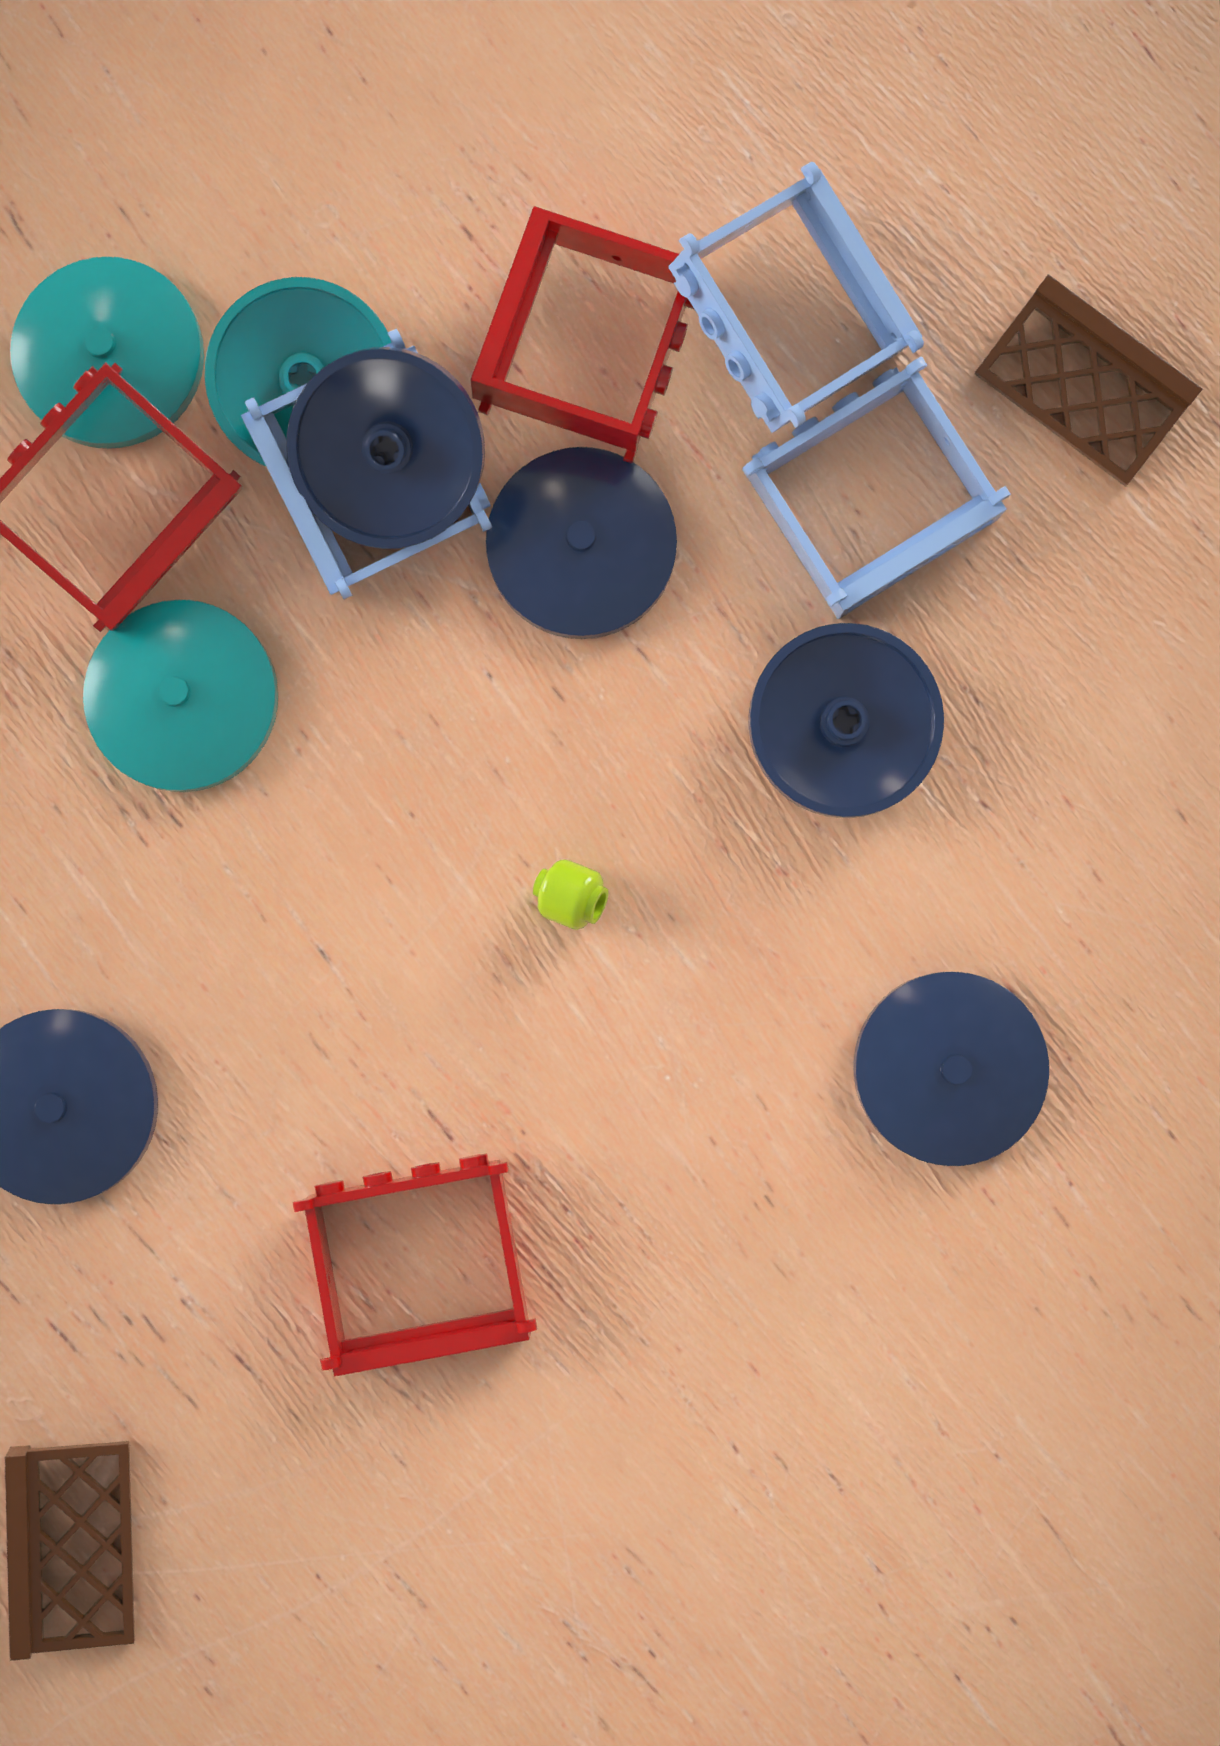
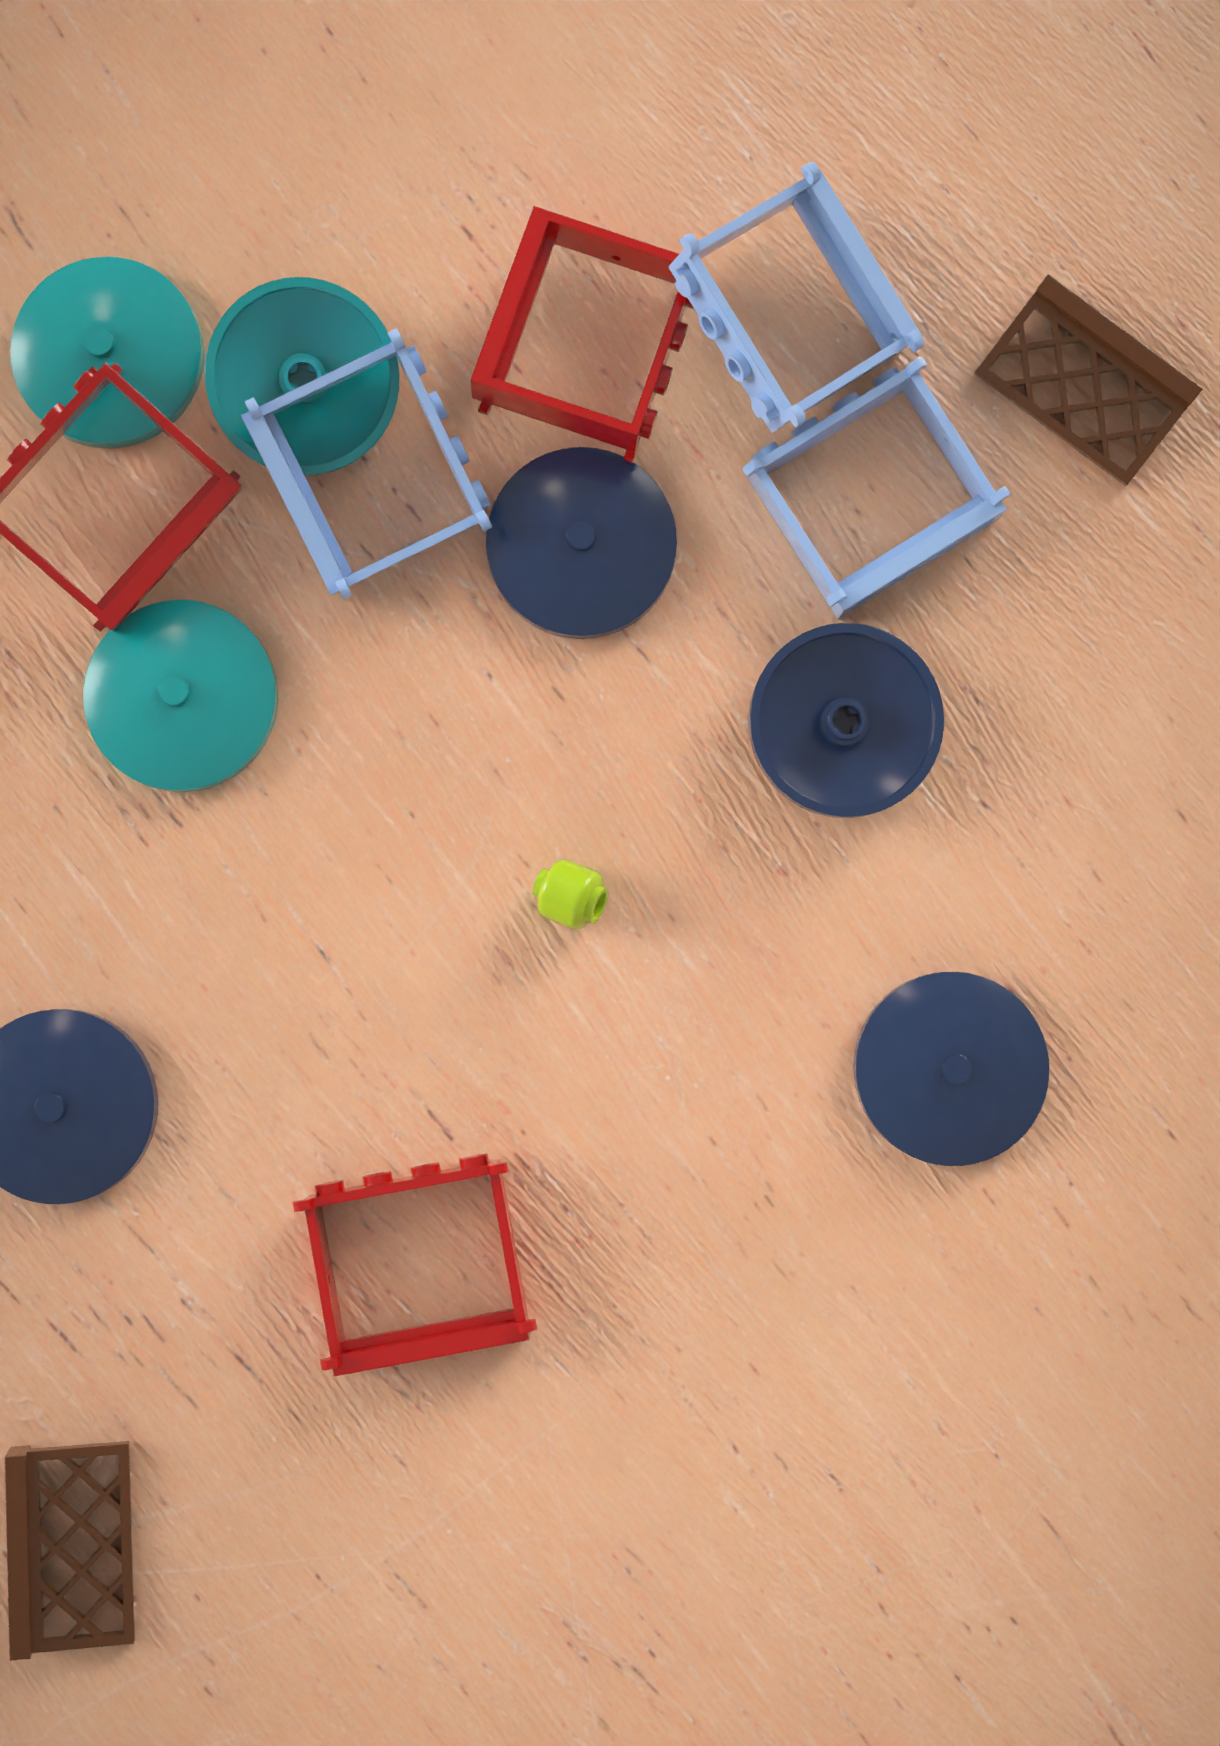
dark blue dish [286,347,485,549] -> none

